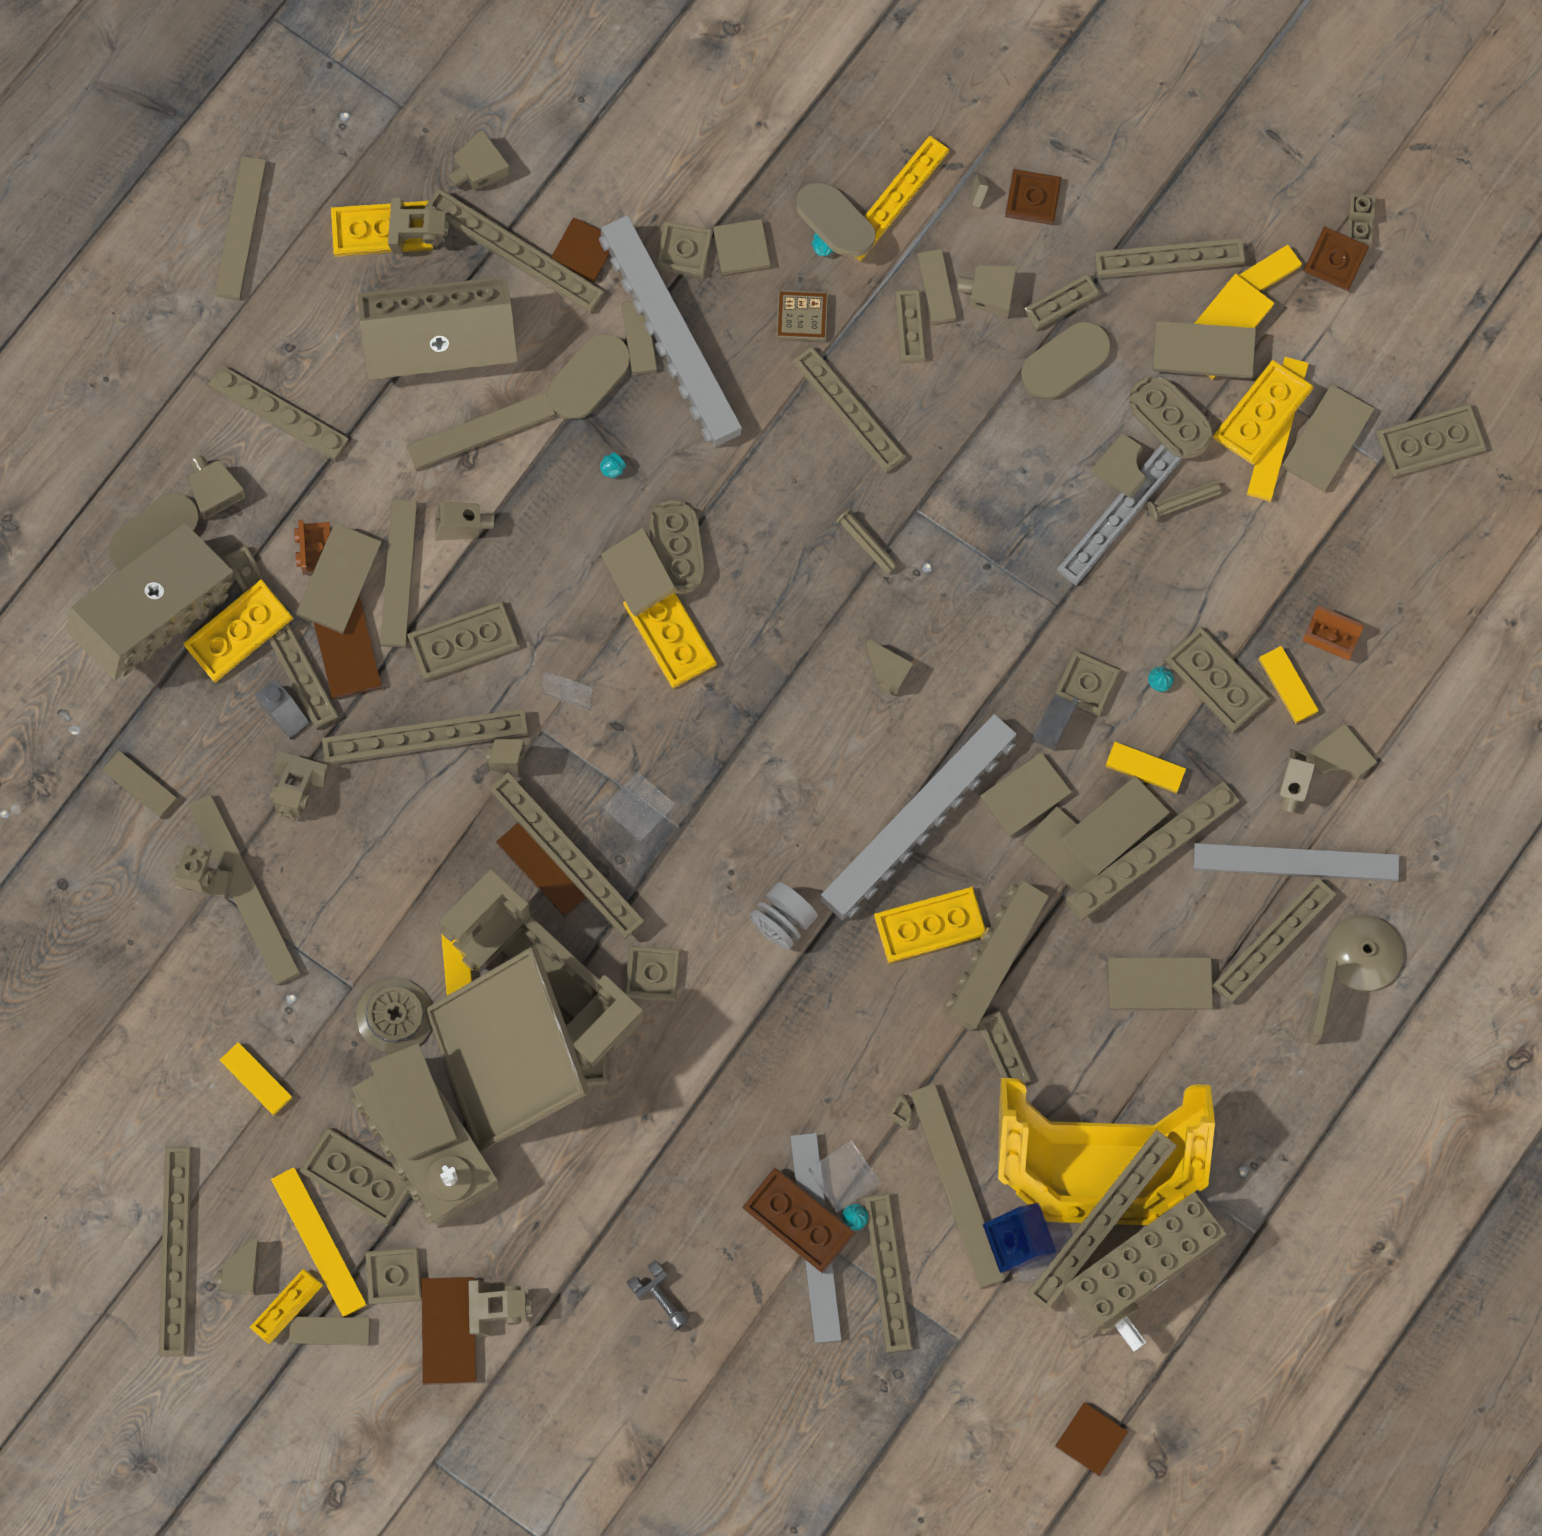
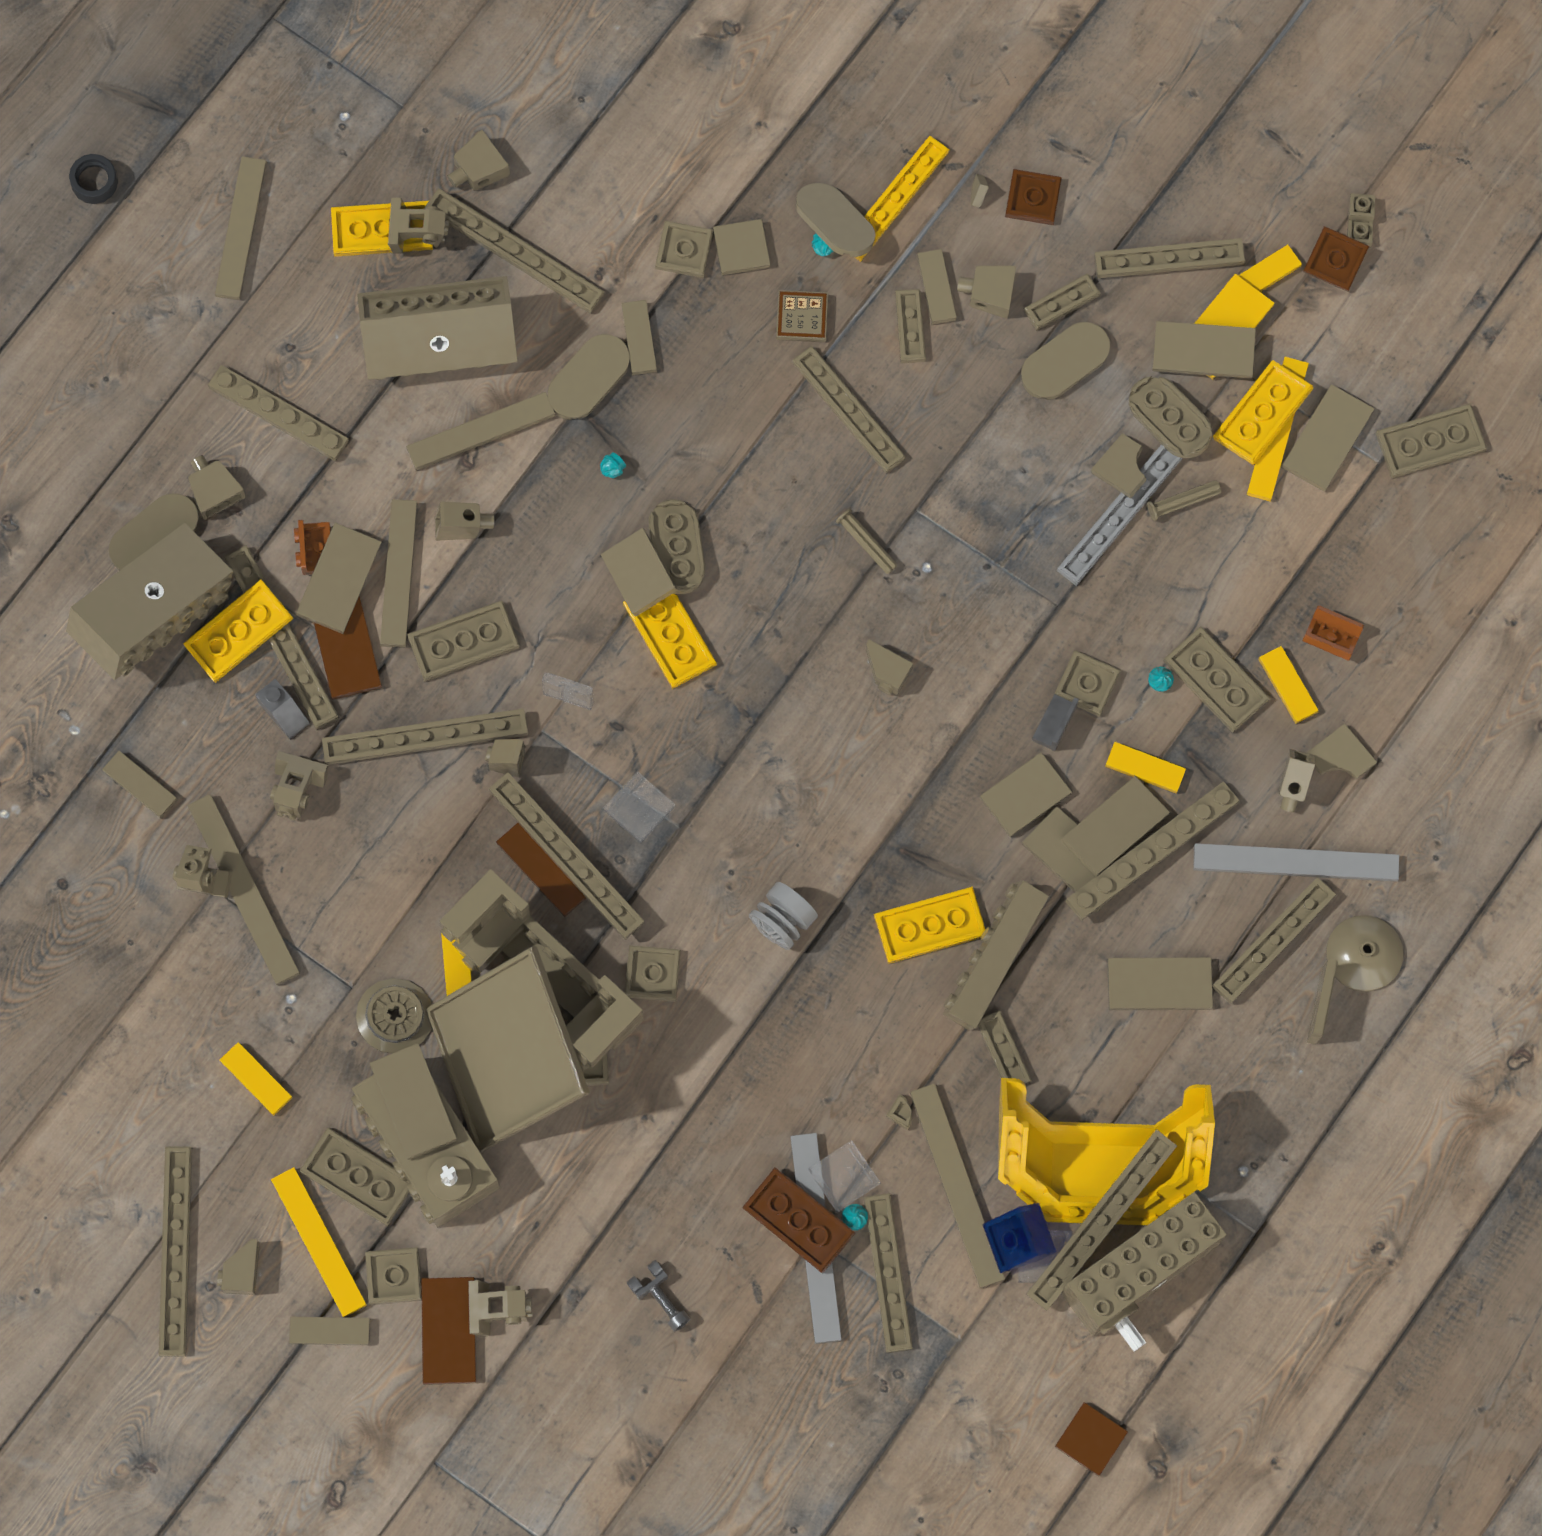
yellow tile [249,1269,323,1344] -> none
reddish brown tile [551,217,610,283] -> none
light grey brick [599,215,742,448] -> none
light grey brick [820,714,1017,921] -> none
none -> black tyre [69,154,118,204]

